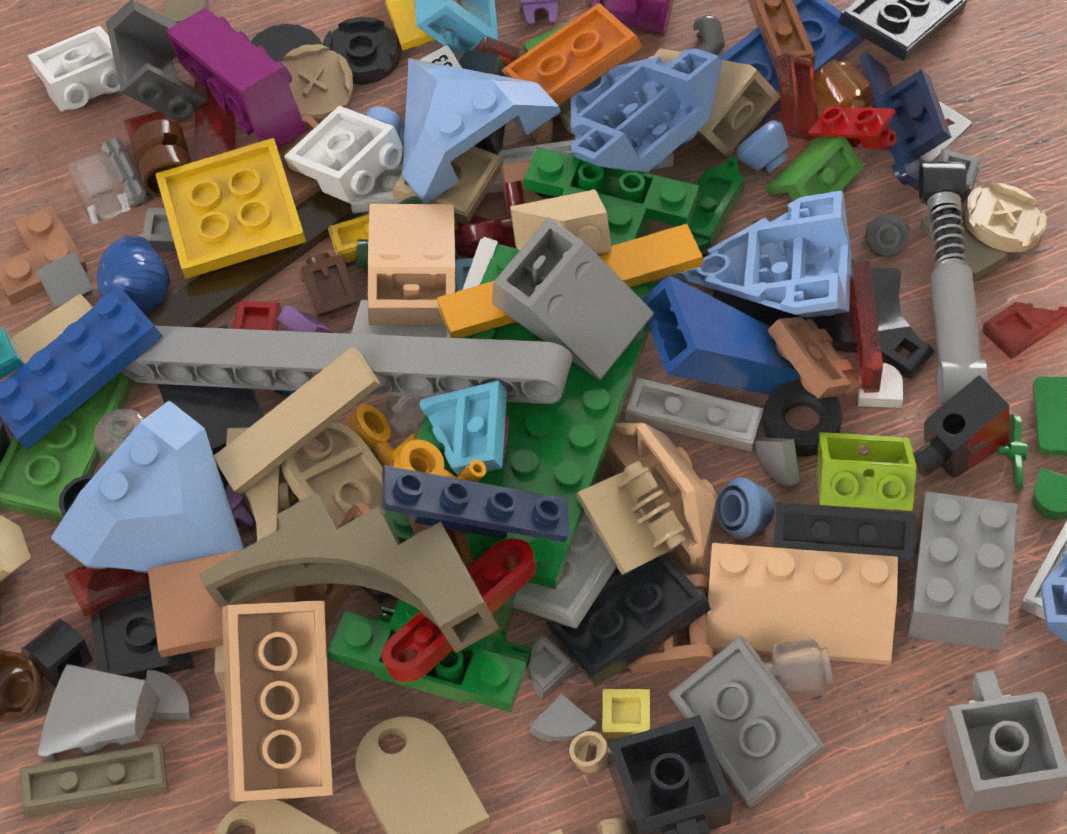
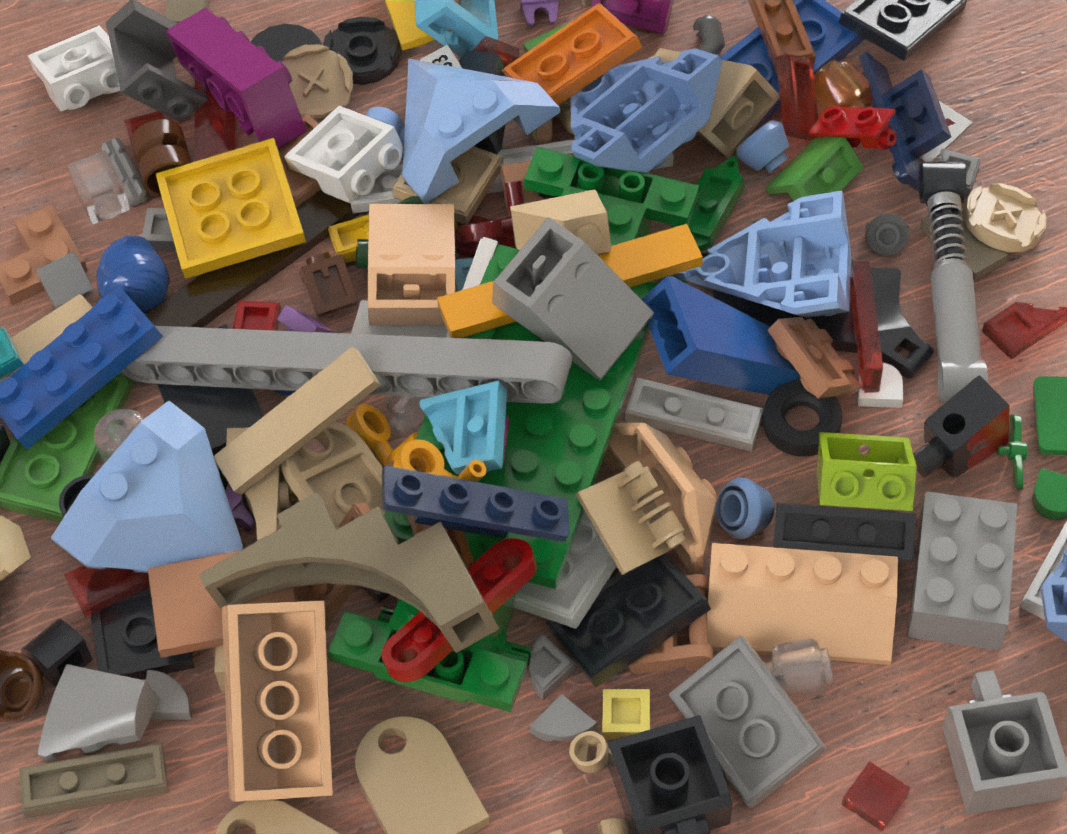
light grey tile [754,437,800,486] -> none
none -> clear red tile [842,761,910,832]

